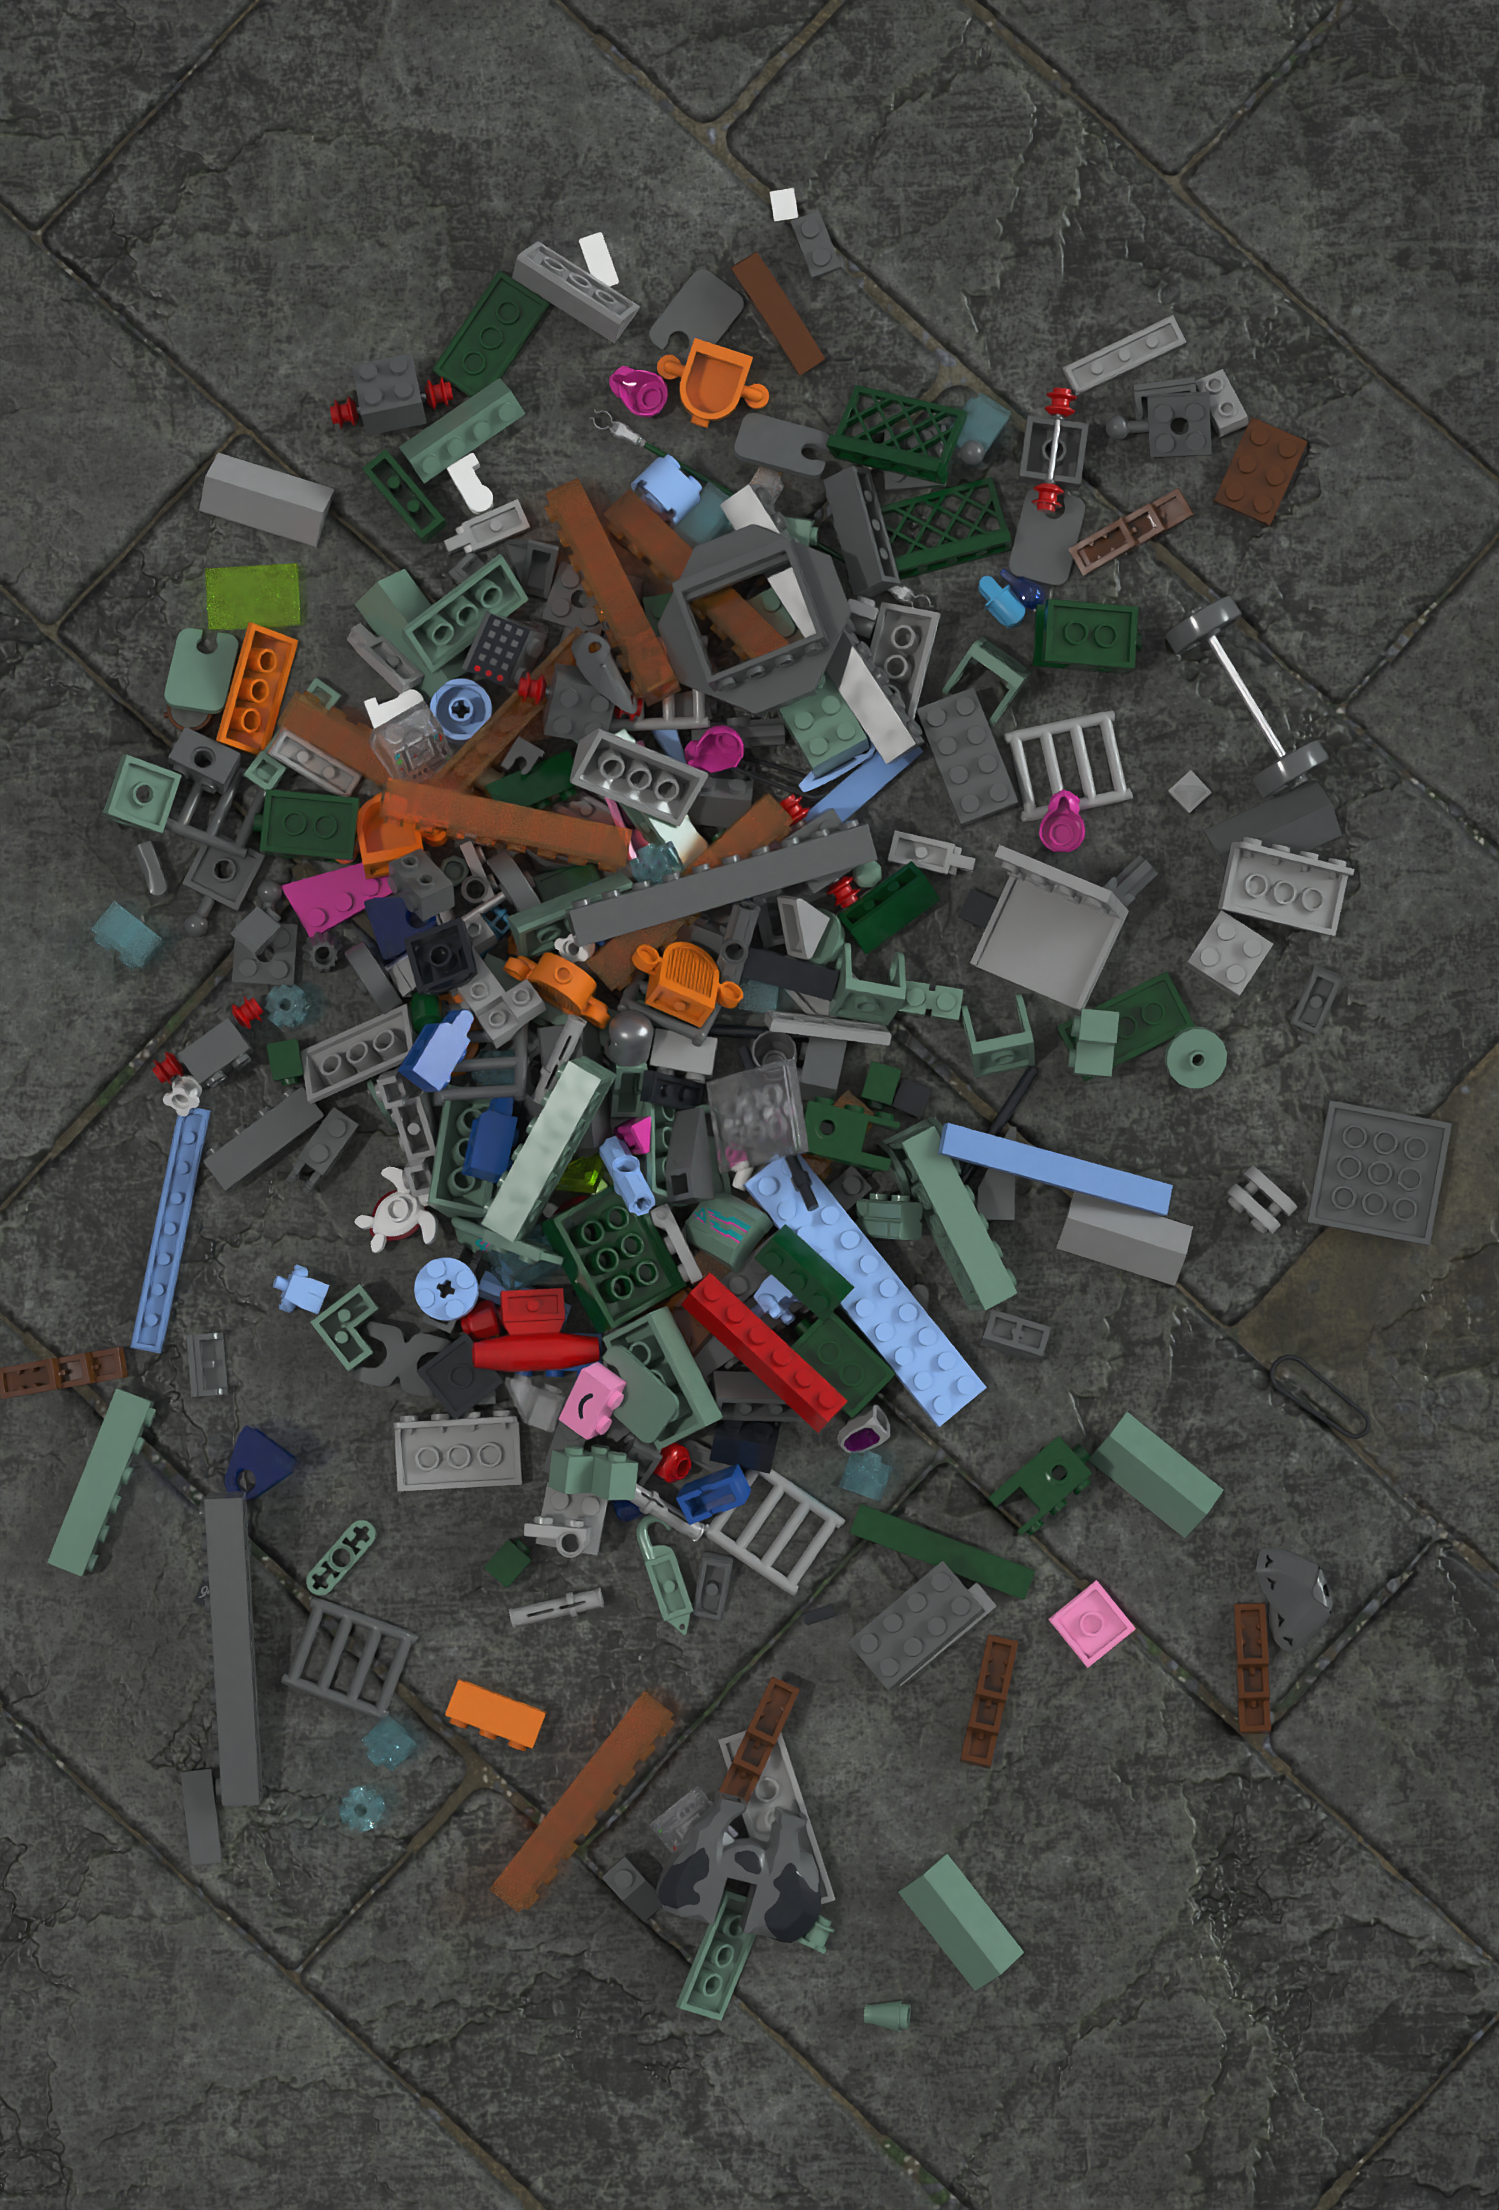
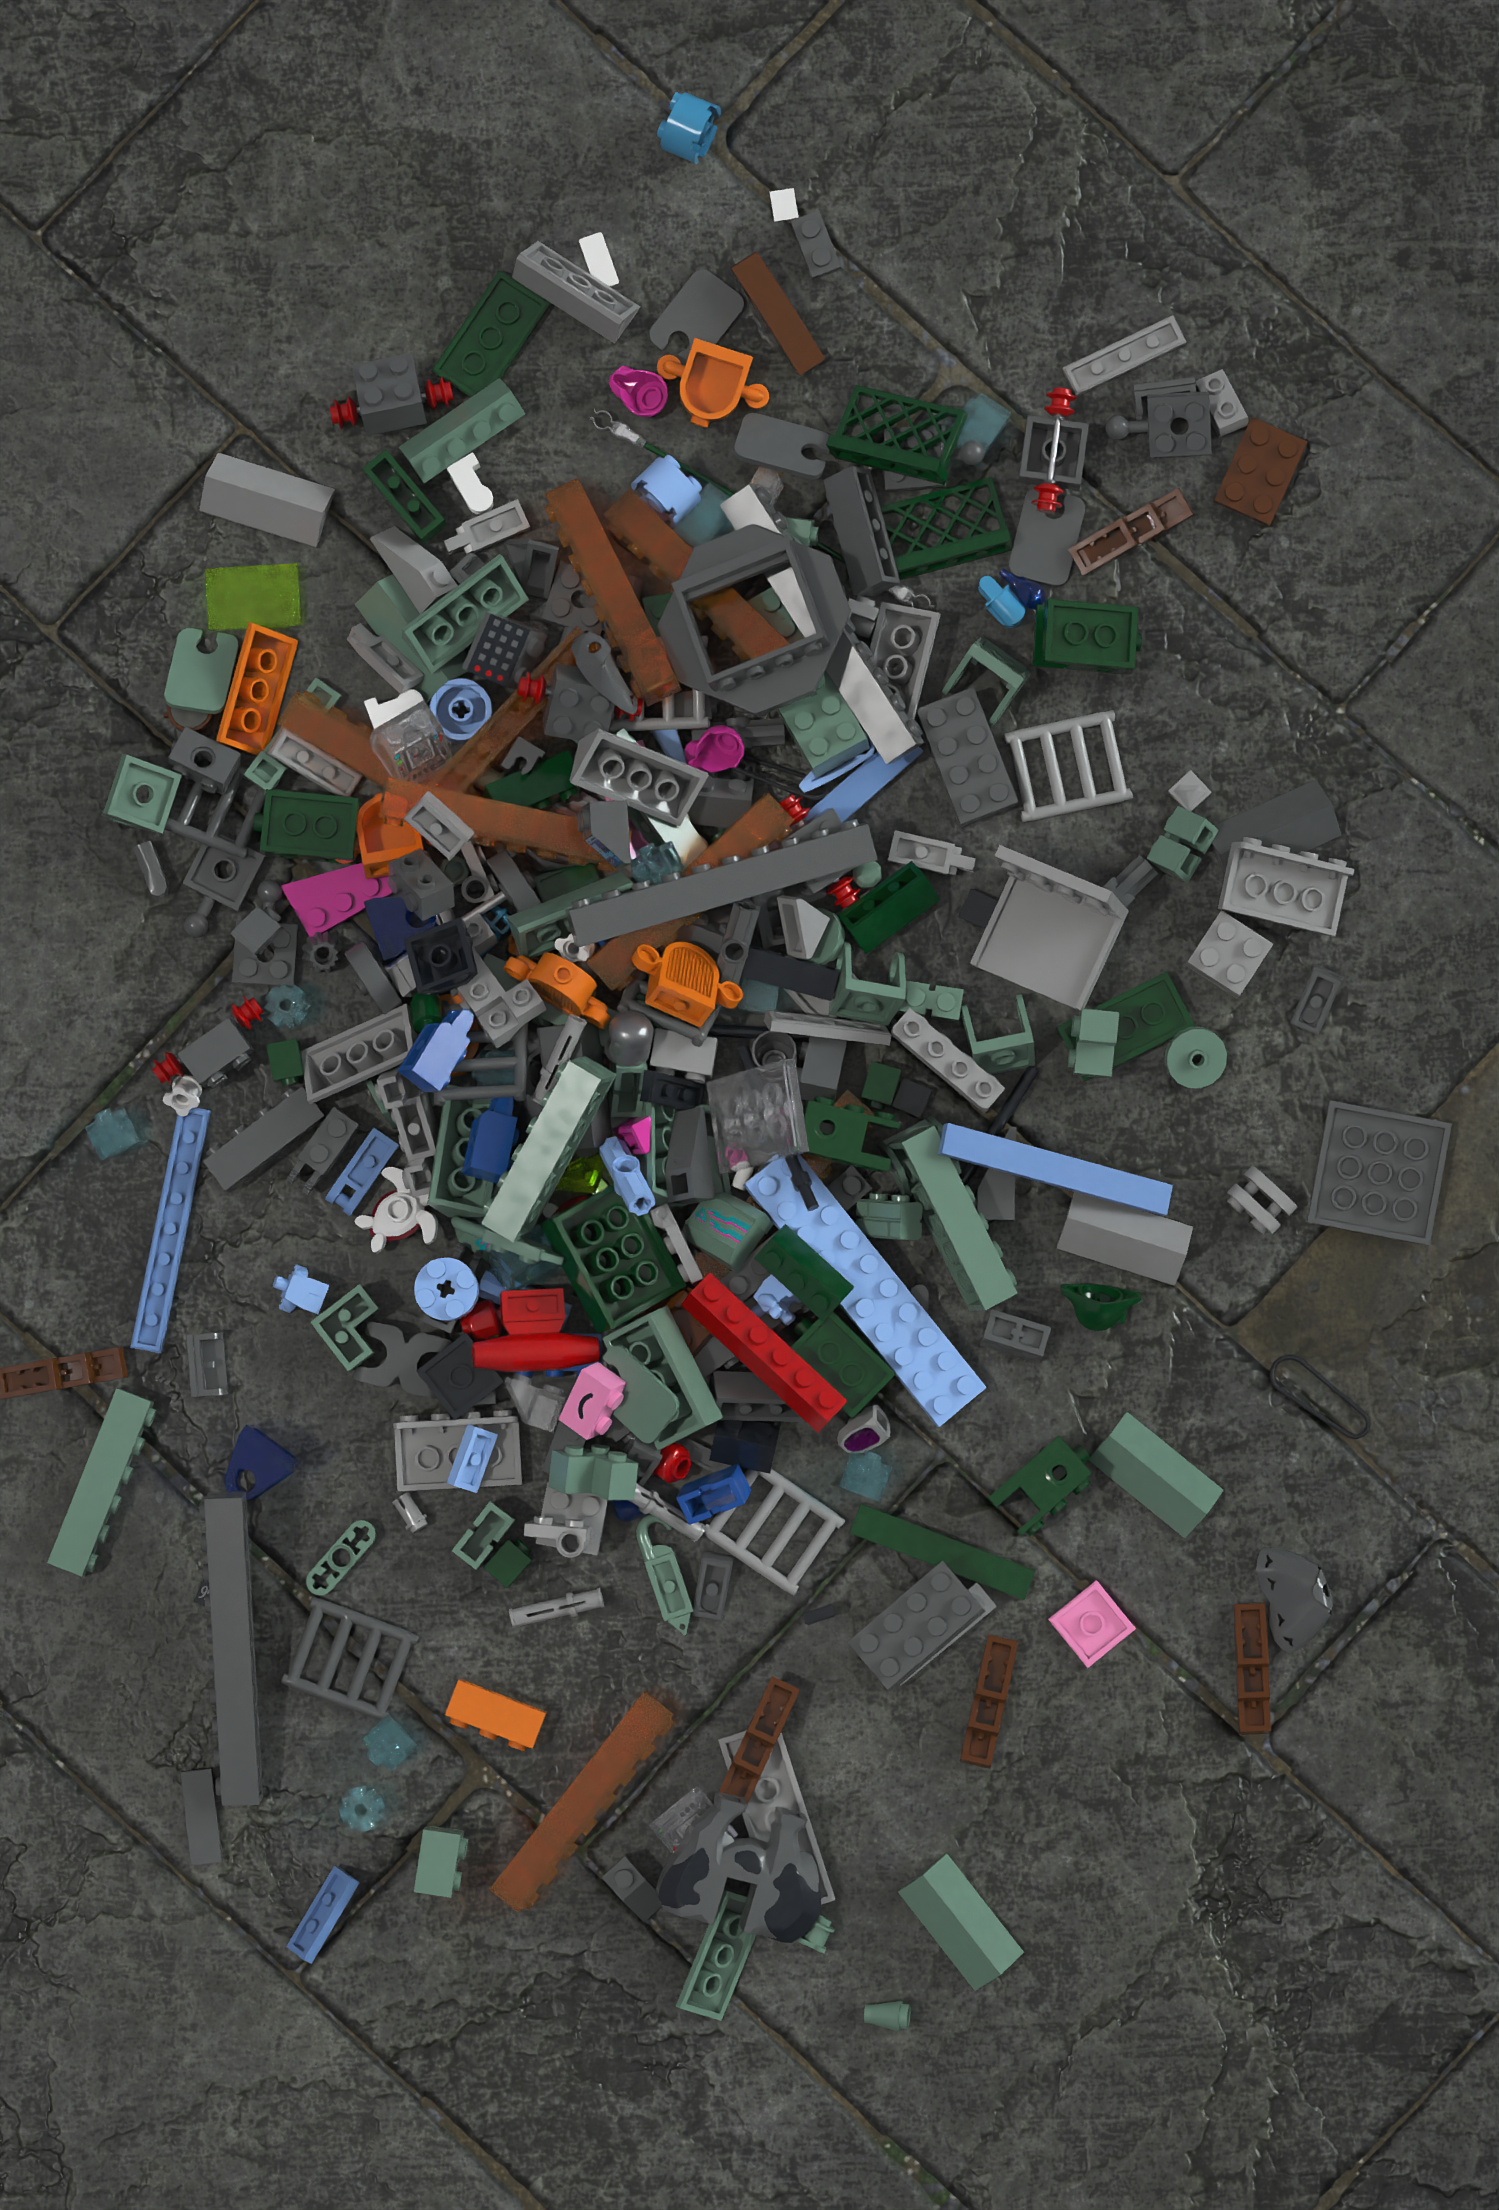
clear light blue brick [91,901,166,970] -> none
dark pink hair [1039,789,1085,852] -> none
dark grey axle [1165,596,1329,799] -> none
none -> clear light blue brick [85,1108,140,1161]
none -> medium blue plate [286,1866,360,1964]
none -> medium blue plate [325,1127,400,1217]
none -> light grey slope [370,526,458,614]
none -> light grey pin [392,1492,428,1534]
none -> light grey slope [403,791,474,860]
none -> sand green brick [414,1825,469,1898]
none -> light blue plate [447,1424,498,1493]
none -> sand green piece [452,1501,516,1570]
none -> dark grey slope [576,800,631,869]
none -> dark azure brick [657,92,721,164]
none -> light grey bracket [891,1008,1005,1114]
none -> dark green hat [1060,1283,1142,1331]
none -> sand green piece [1147,806,1219,883]

